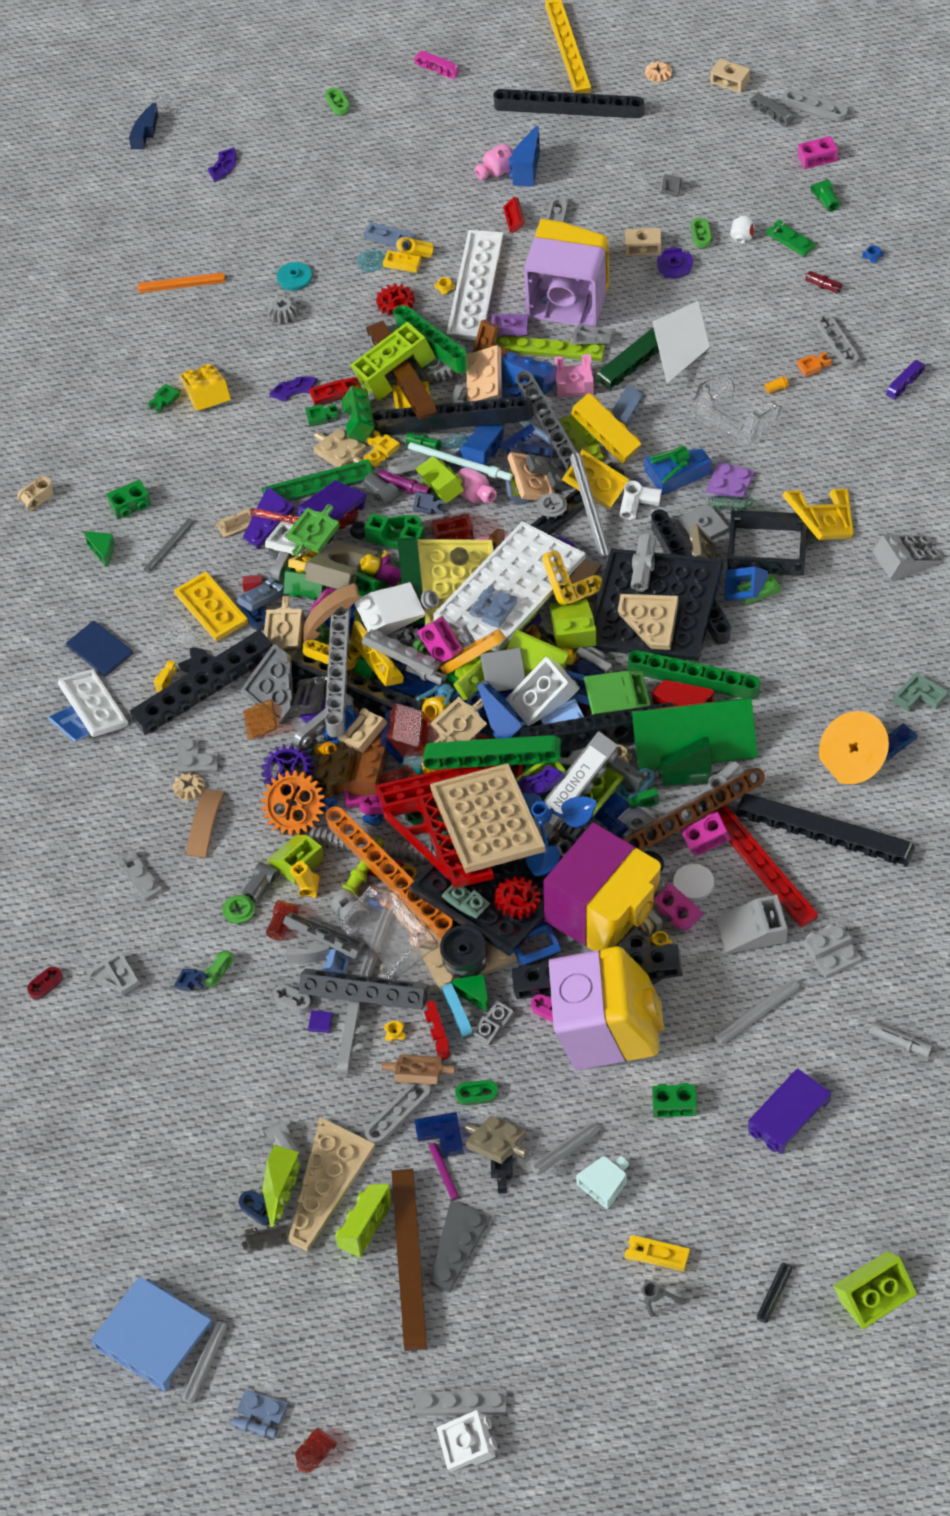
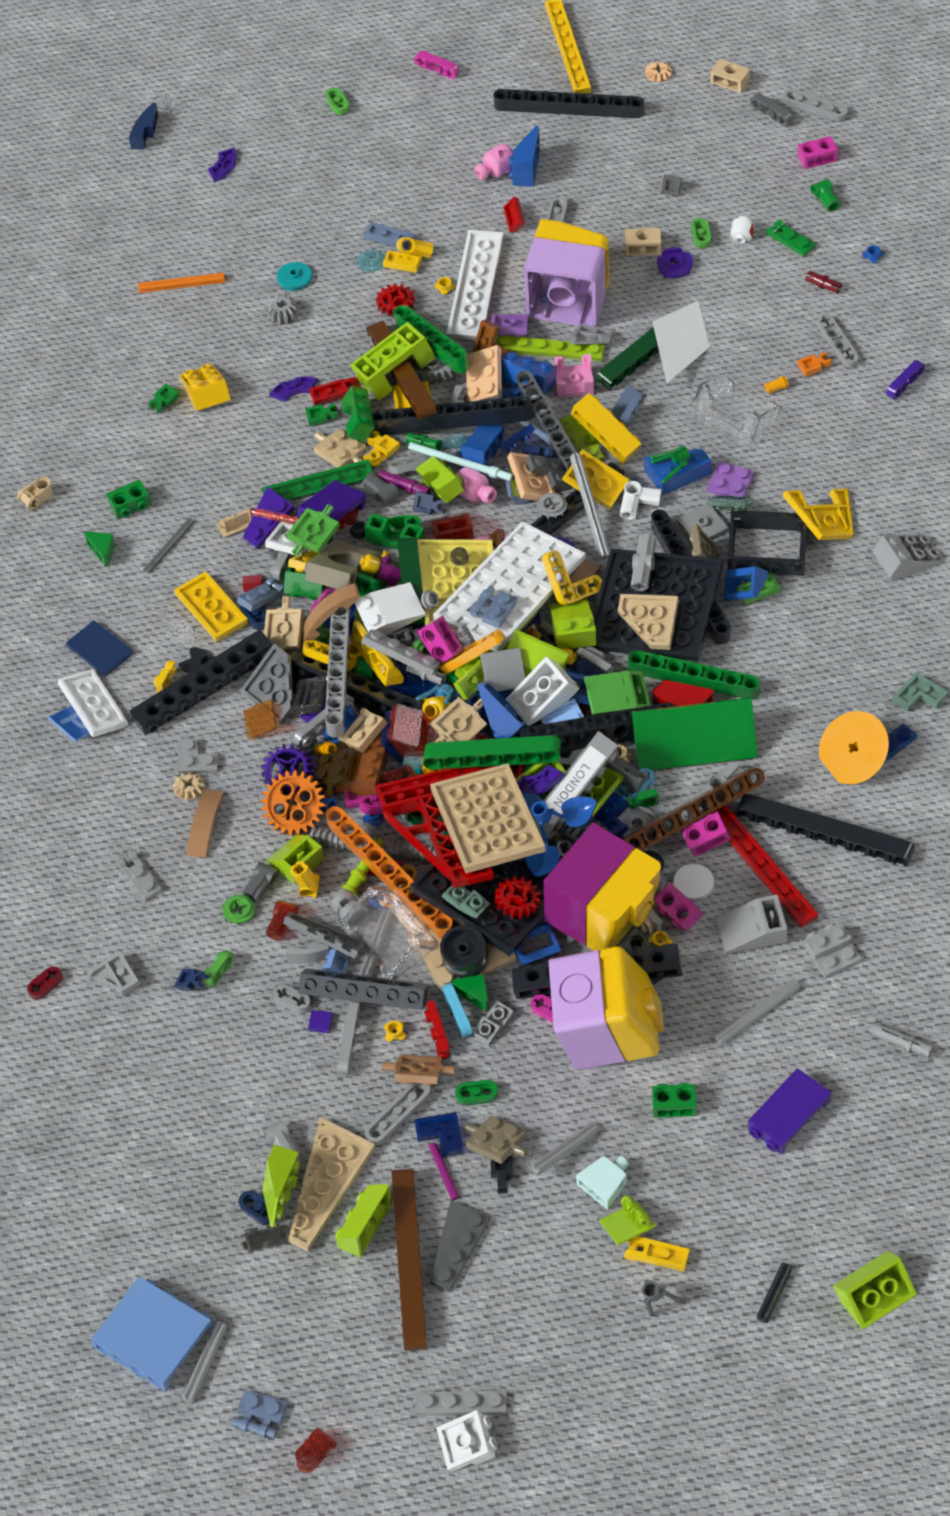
dark green slope [658,737,712,786] -> none
none -> lime hinge [599,1195,656,1246]

